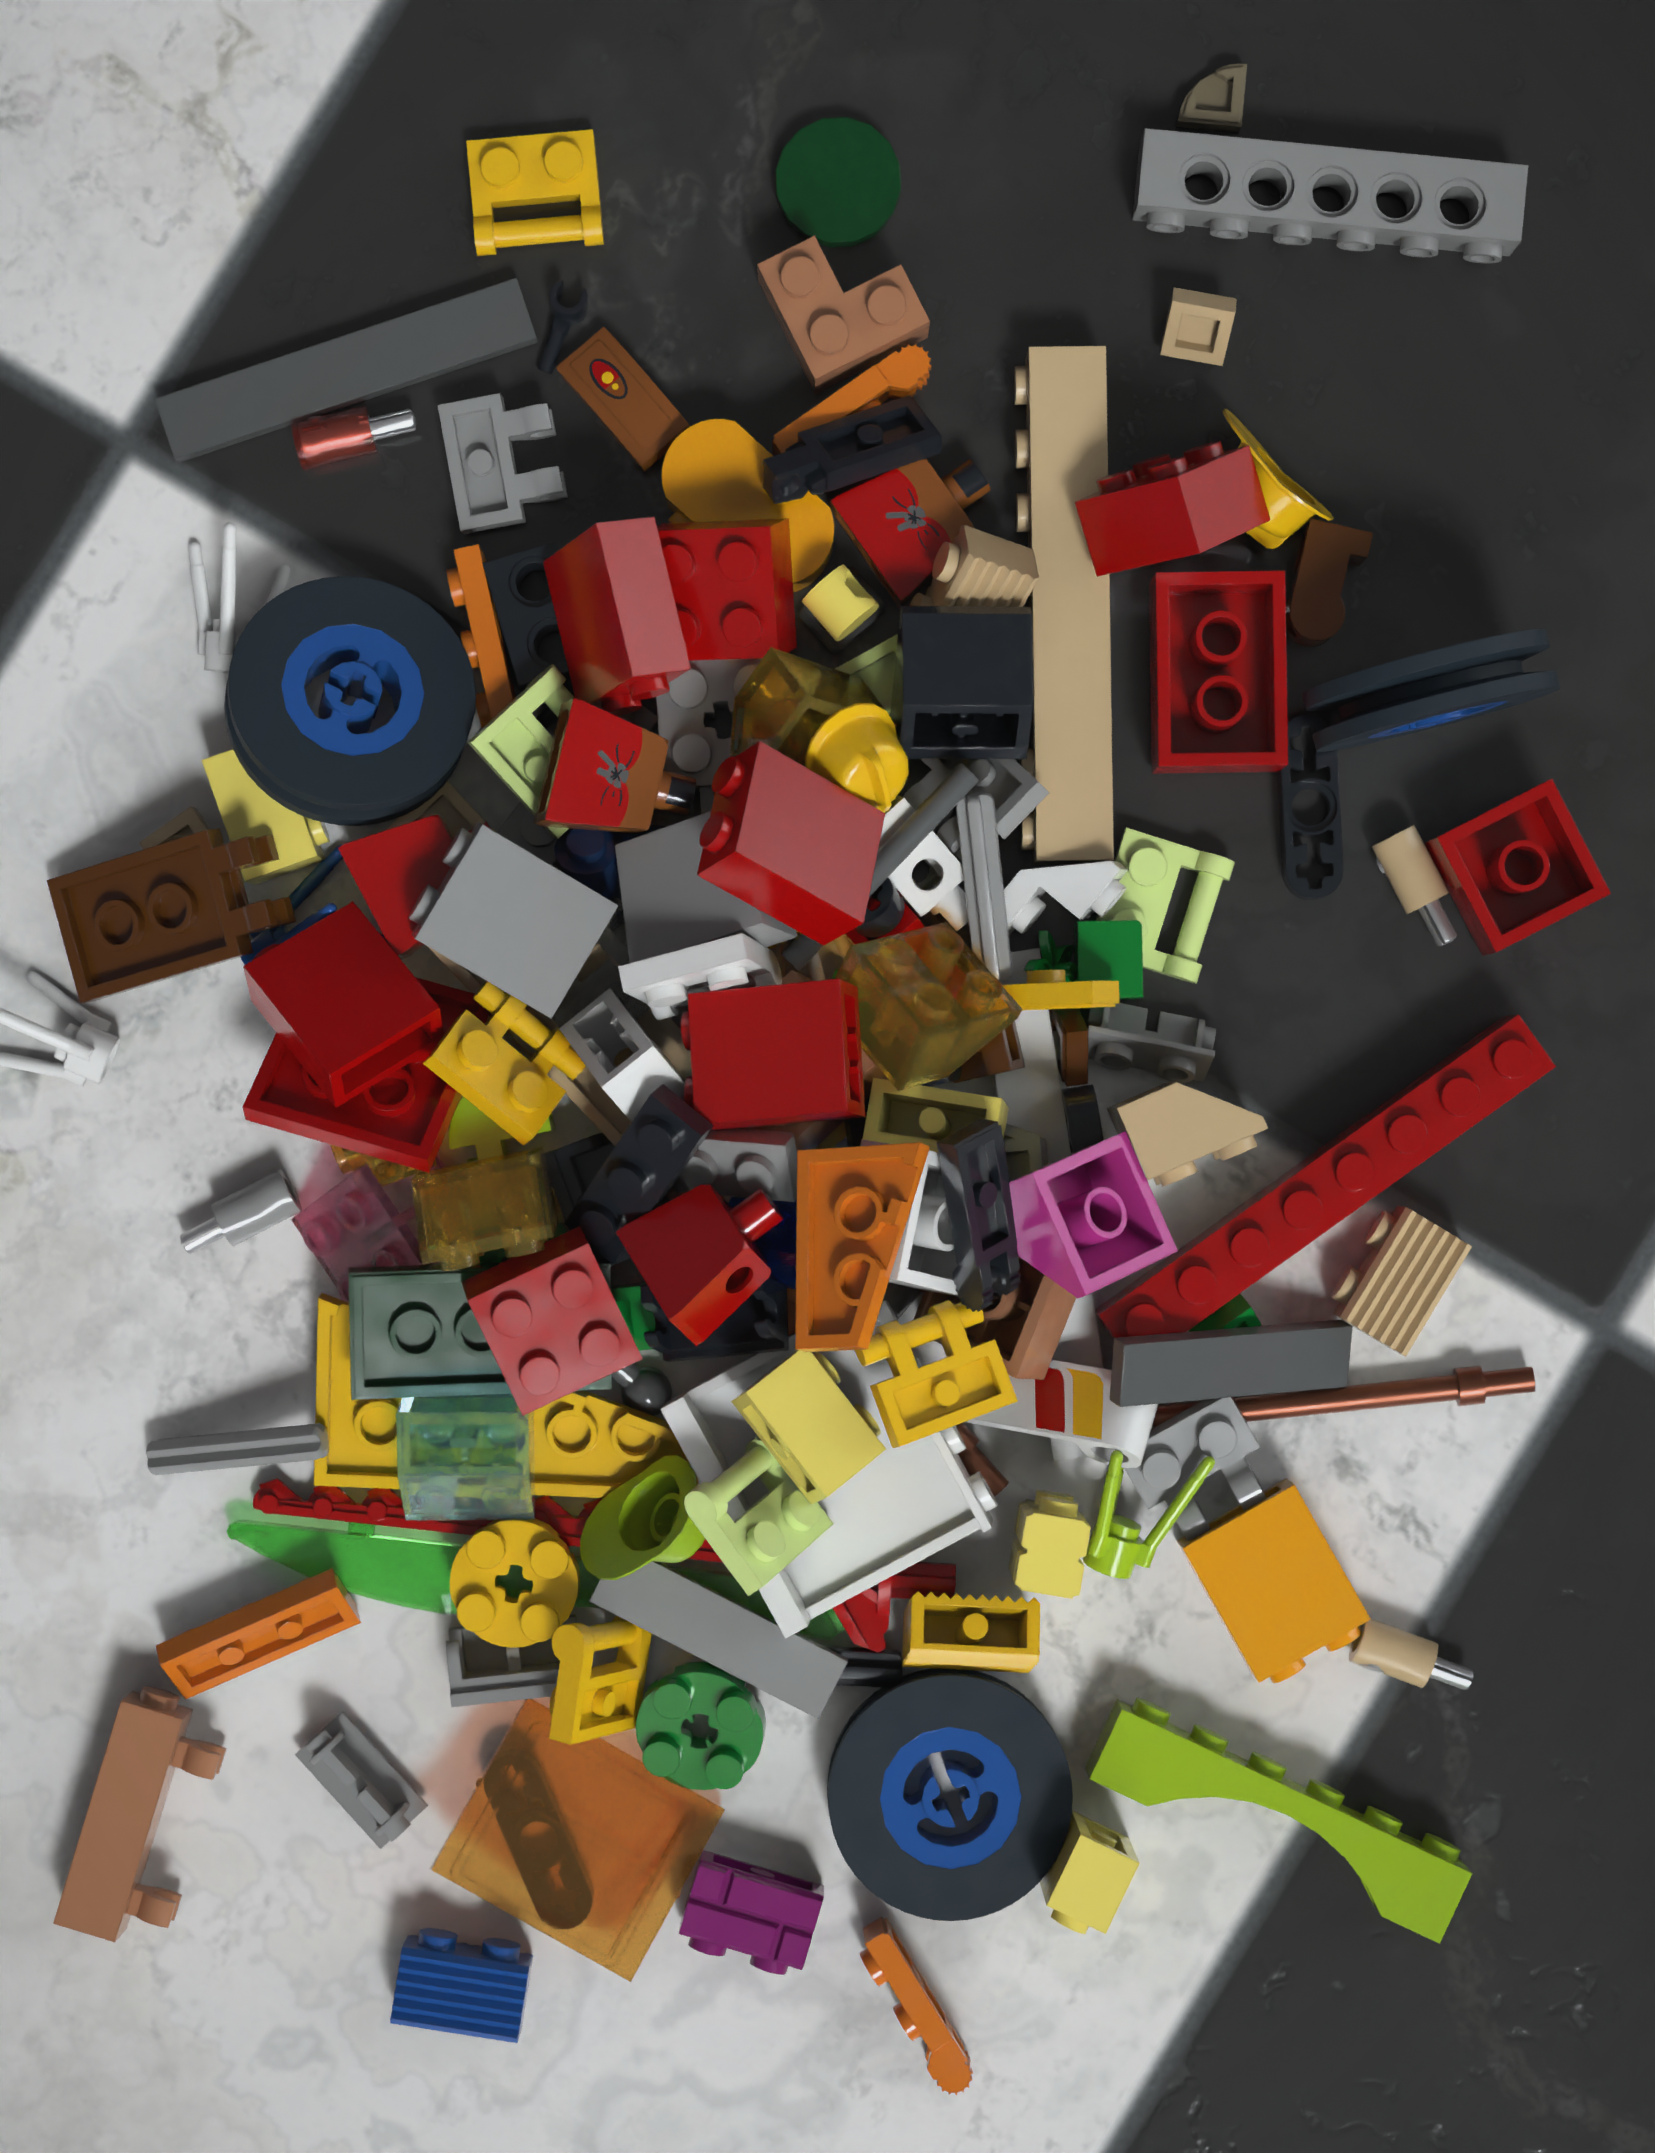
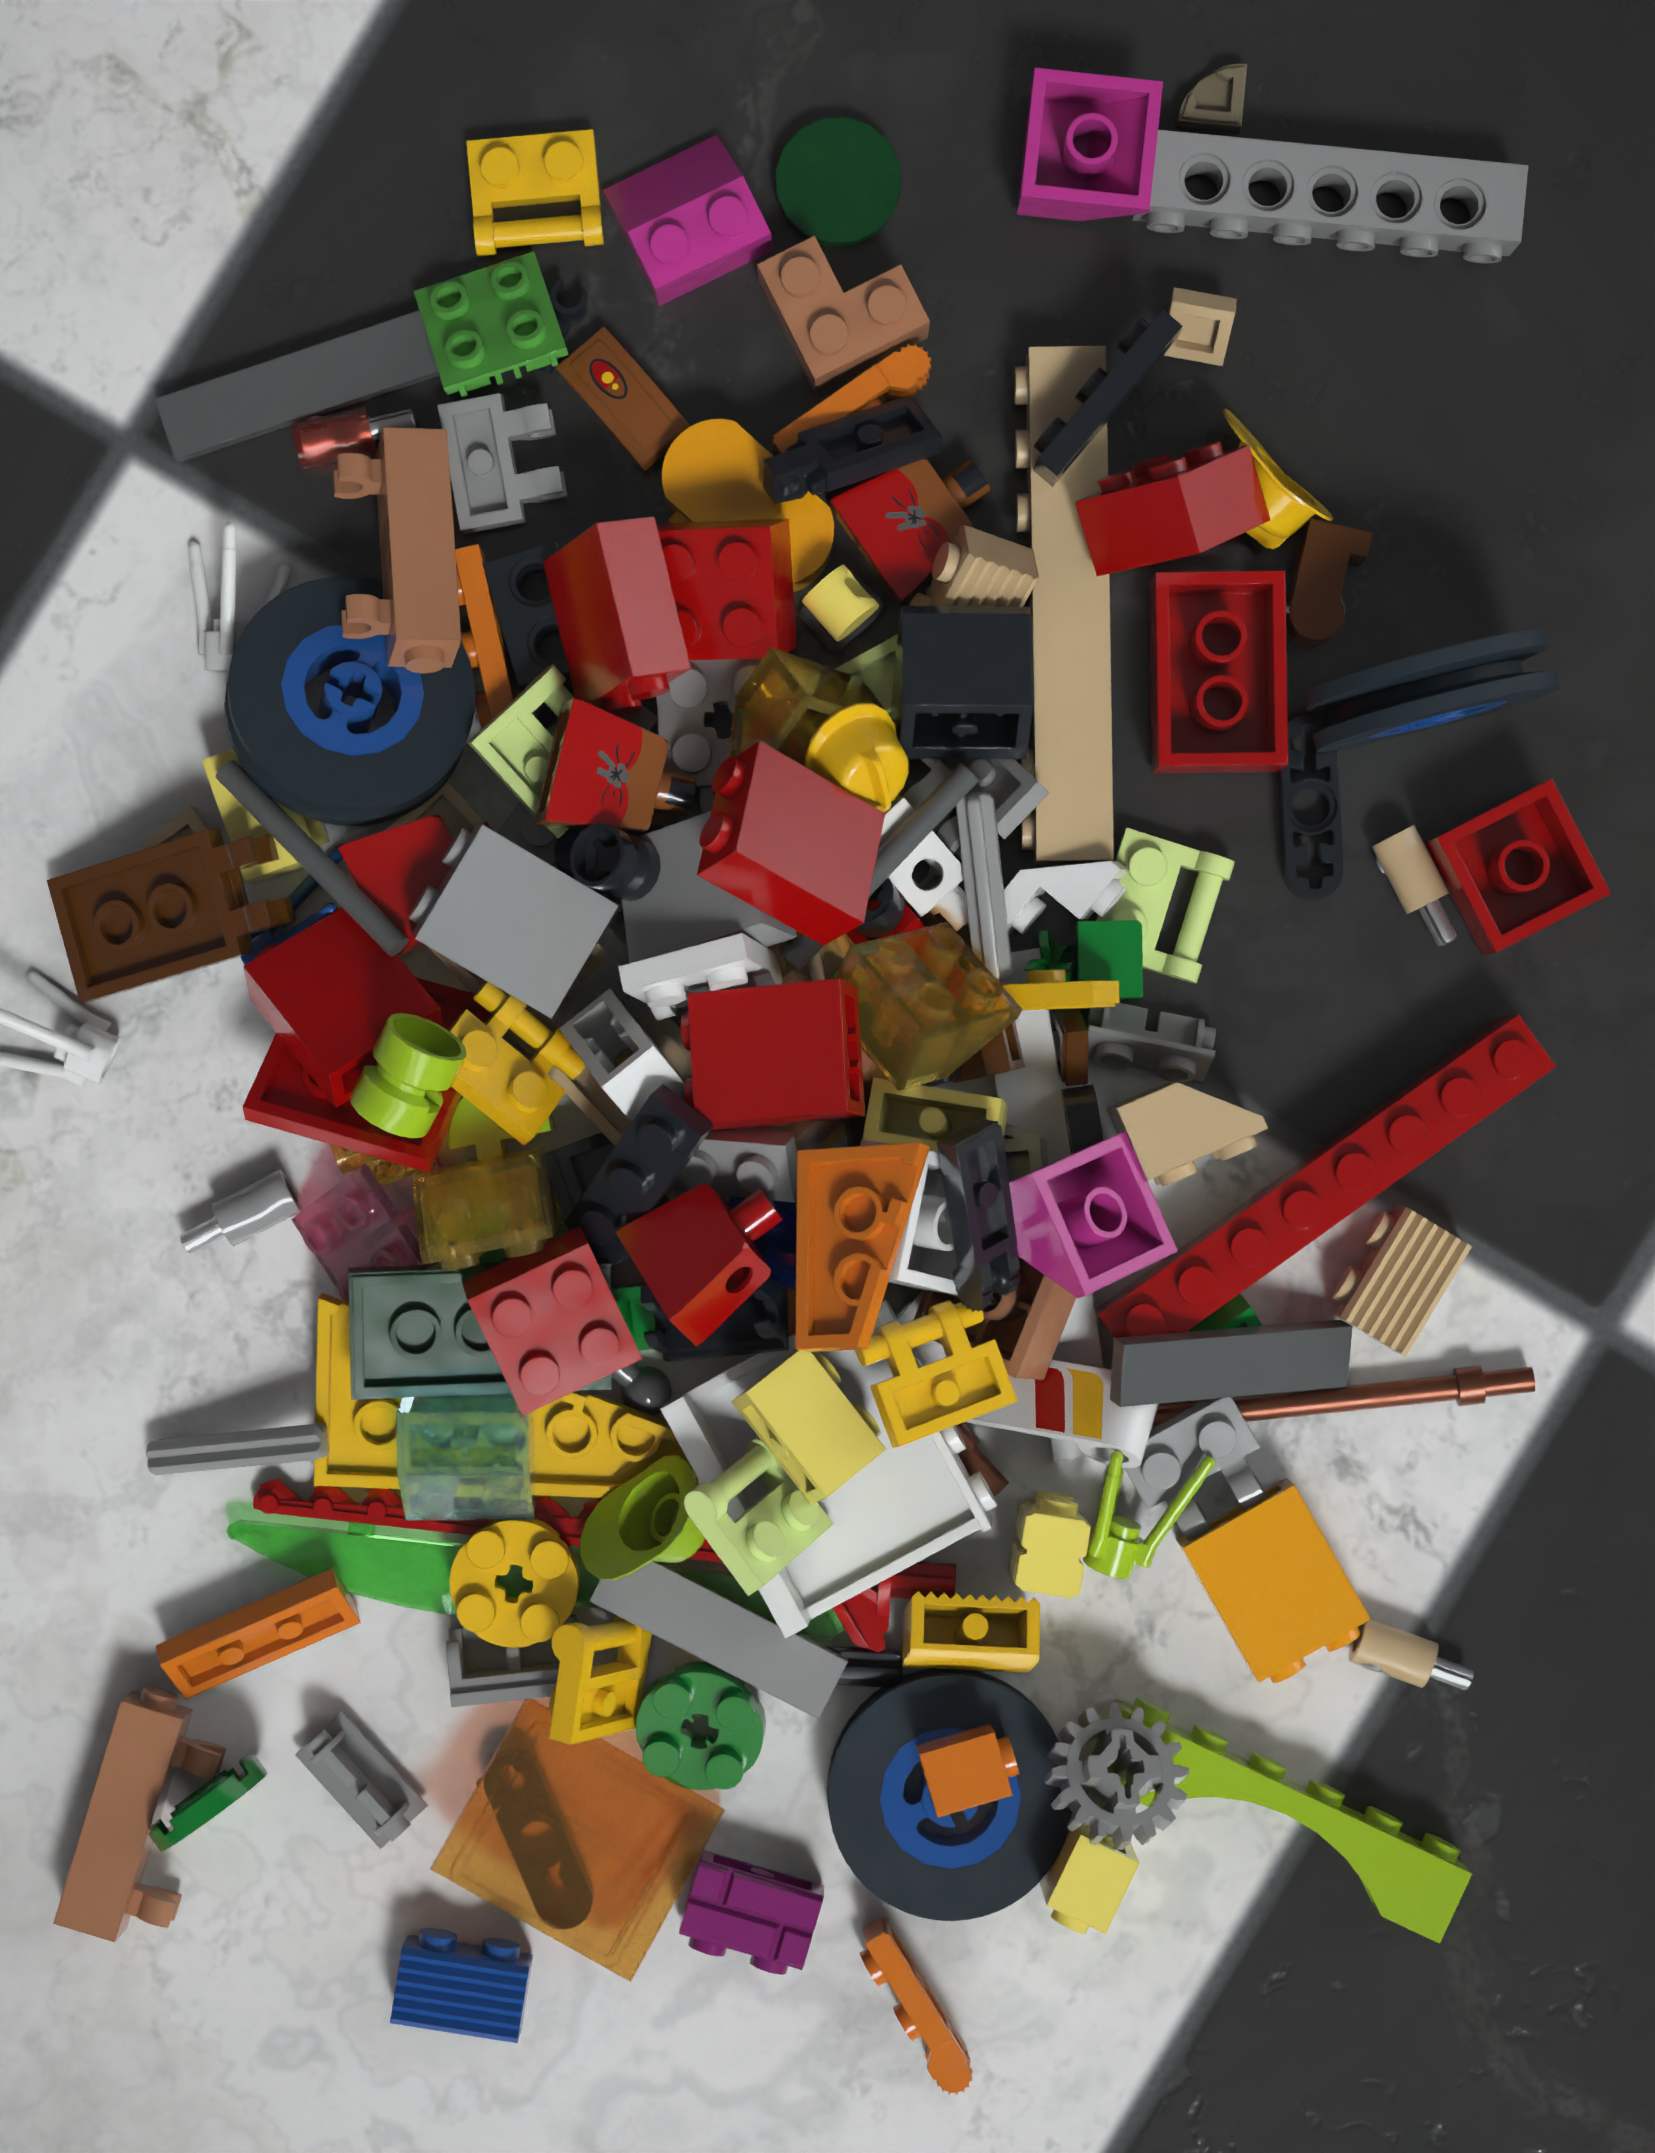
none -> green tile [148,1754,268,1852]
none -> dark grey bar [216,760,409,957]
none -> nougat brick [333,427,461,674]
none -> lime wheel [350,1013,467,1138]
none -> bright green hinge [414,251,569,397]
none -> black wheel [570,822,661,902]
none -> dark pink slope [603,135,772,306]
none -> orange brick [916,1724,1019,1818]
none -> dark pink slope [1016,68,1163,221]
none -> black plate [1033,310,1183,487]
none -> light grey gear [1044,1703,1189,1850]

